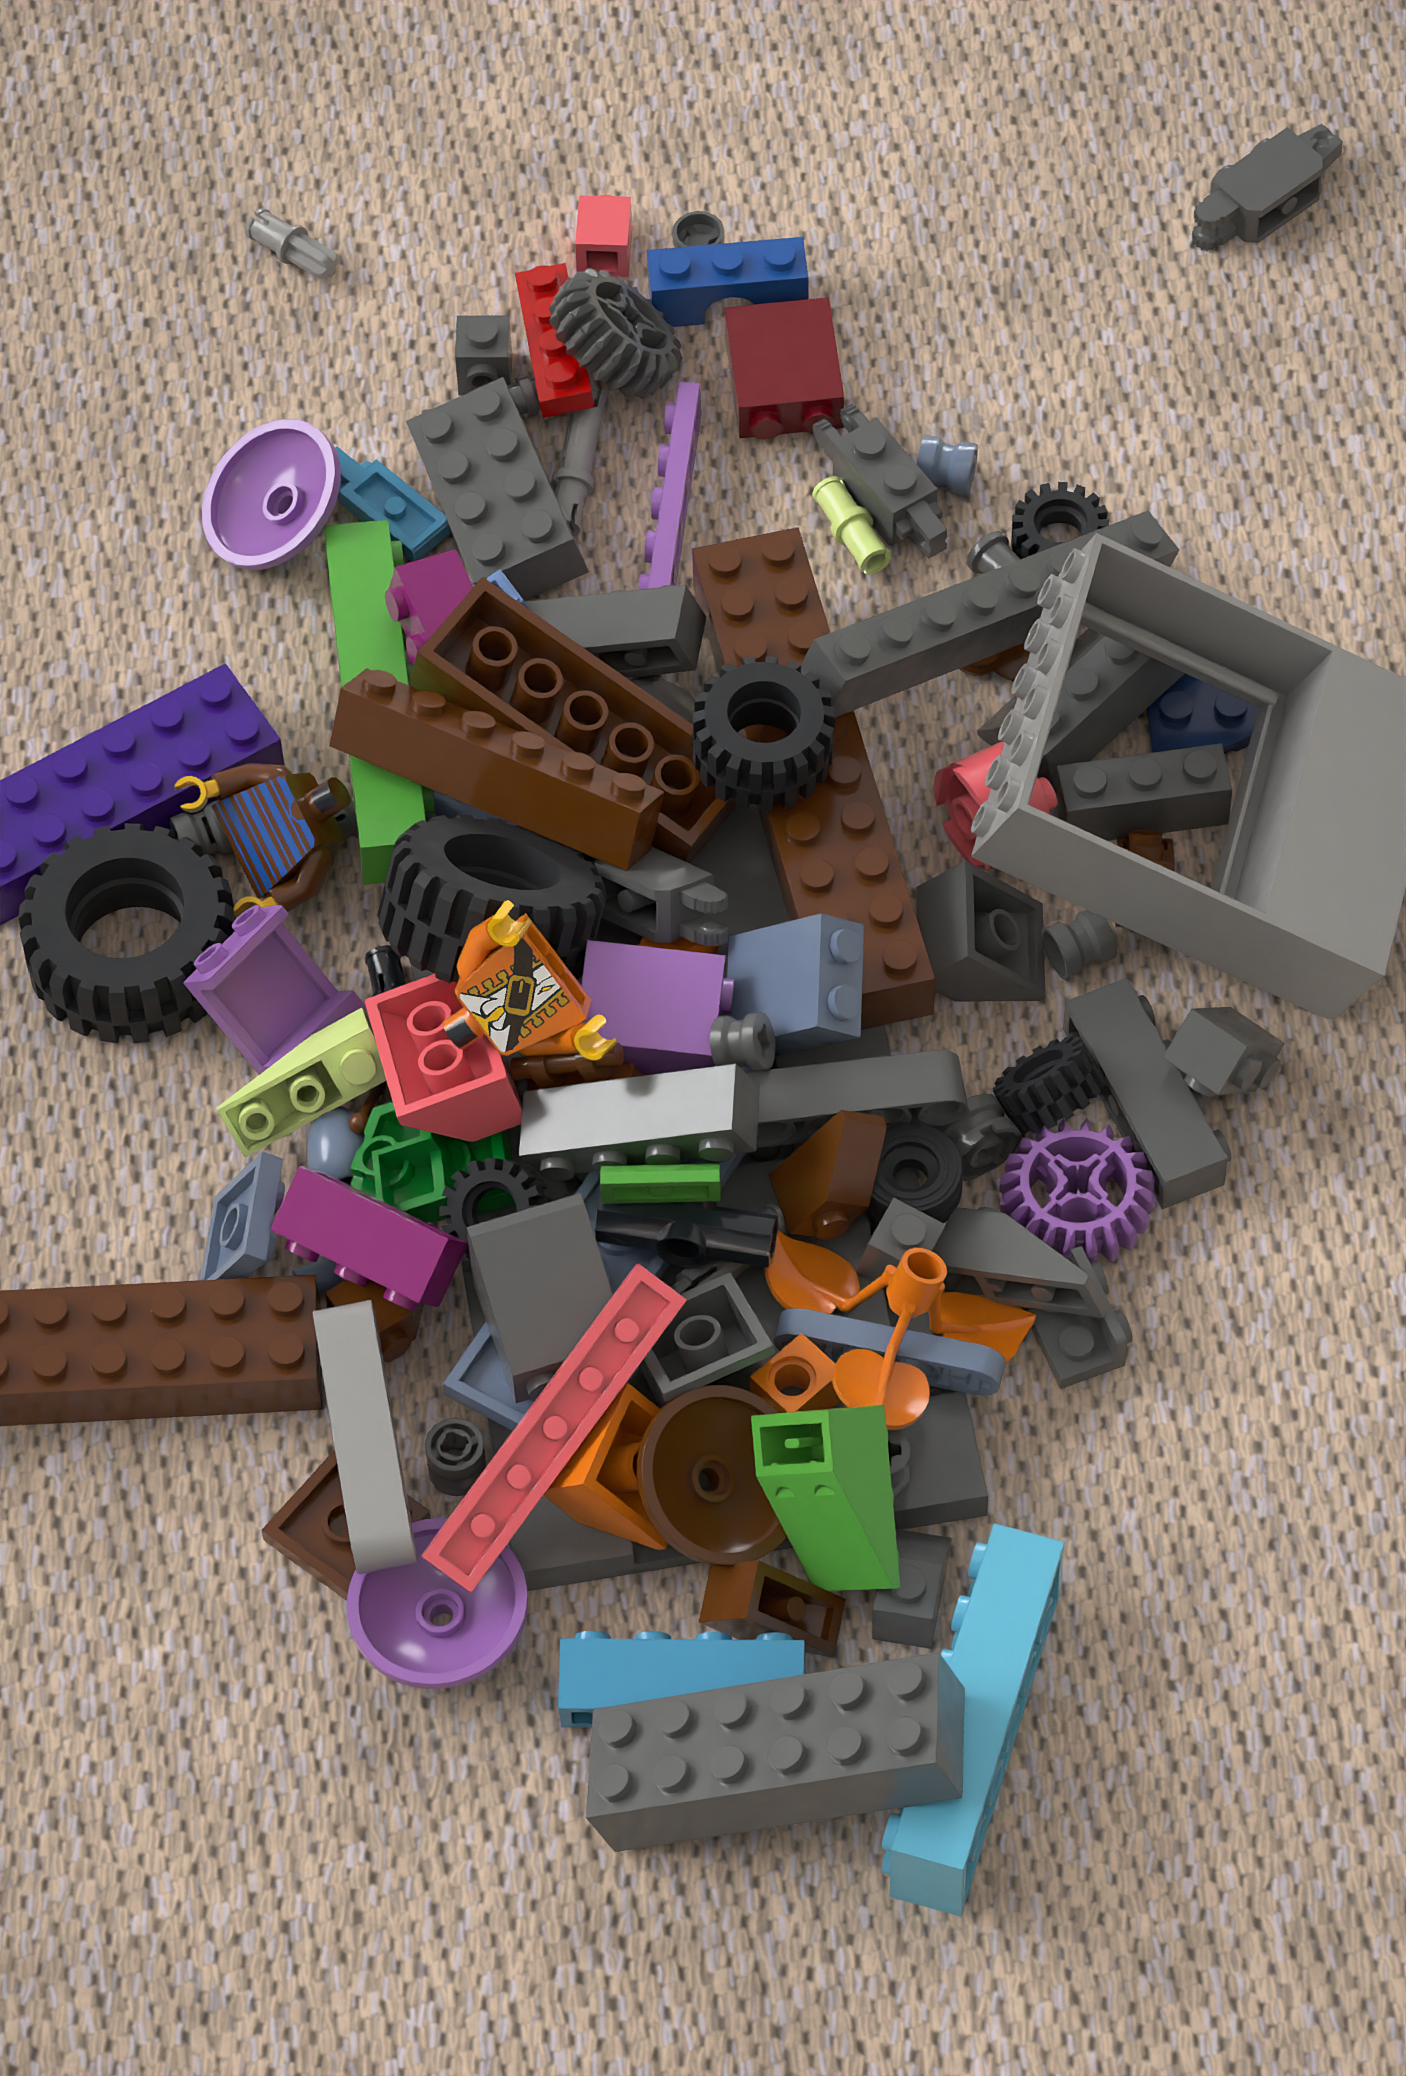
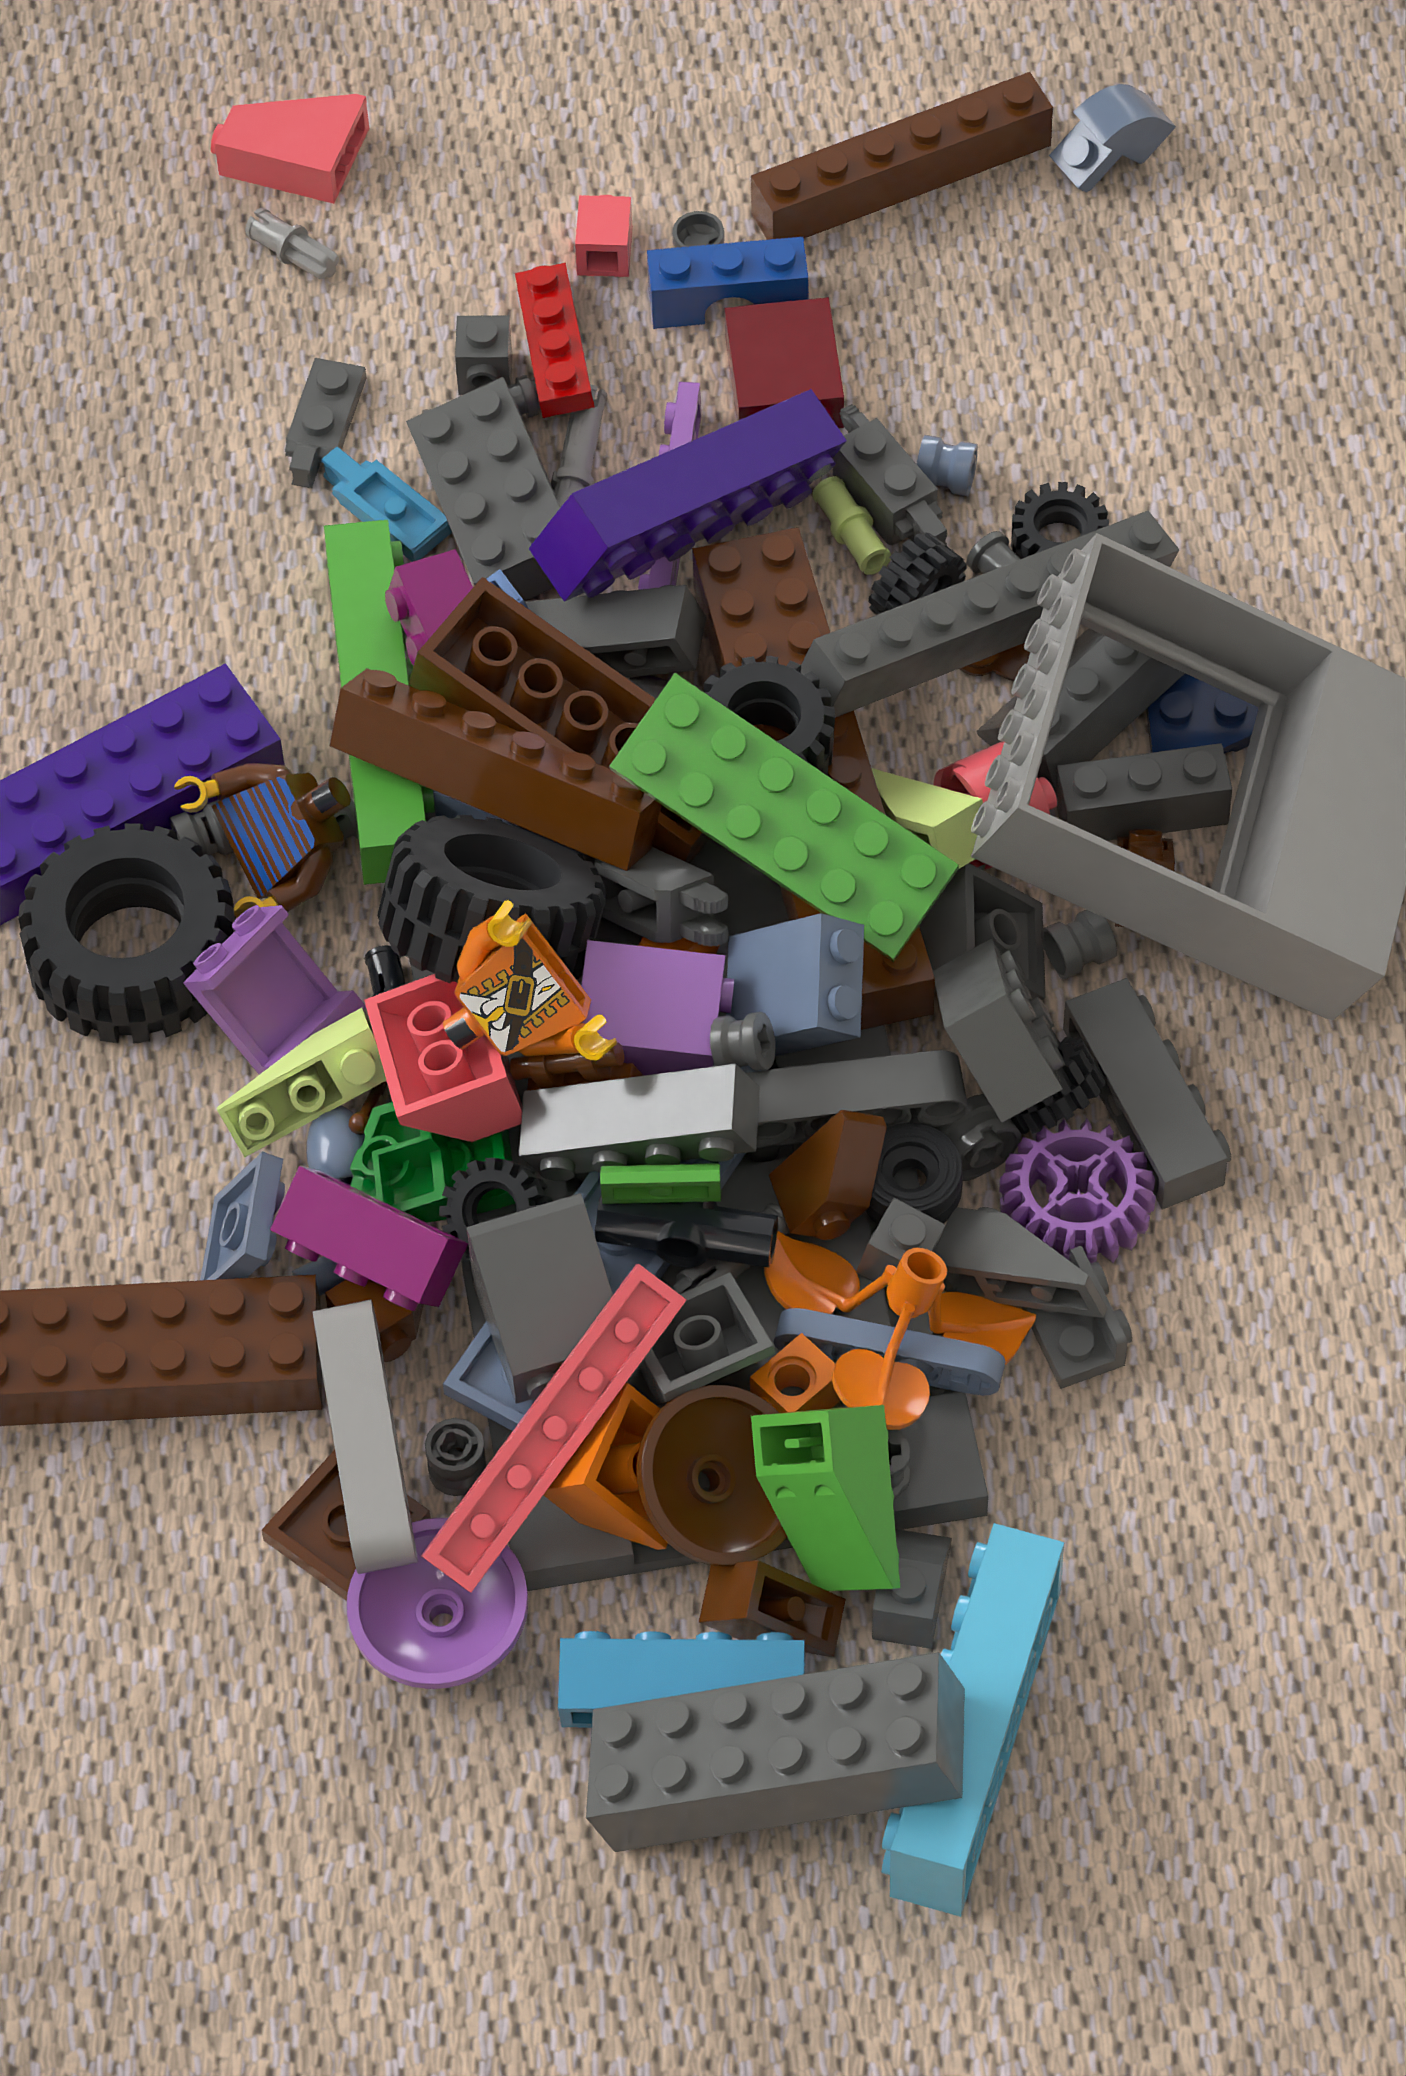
medium lavender dish [202,419,341,570] -> none
dark grey gear [549,268,683,399] -> none
dark grey brick [1162,1007,1285,1098] -> none
dark grey hinge [1192,124,1343,251] -> none
none -> coral slope [211,94,369,204]
none -> dark grey hinge [285,358,367,488]
none -> dark purple brick [528,389,847,602]
none -> bright green plate [609,673,959,962]
none -> reddish brown brick [751,72,1053,240]
none -> black tyre [868,532,967,615]
none -> yellowish green slope [871,768,983,869]
none -> dark grey brick [933,938,1065,1122]
none -> sand blue brick [1049,84,1176,193]

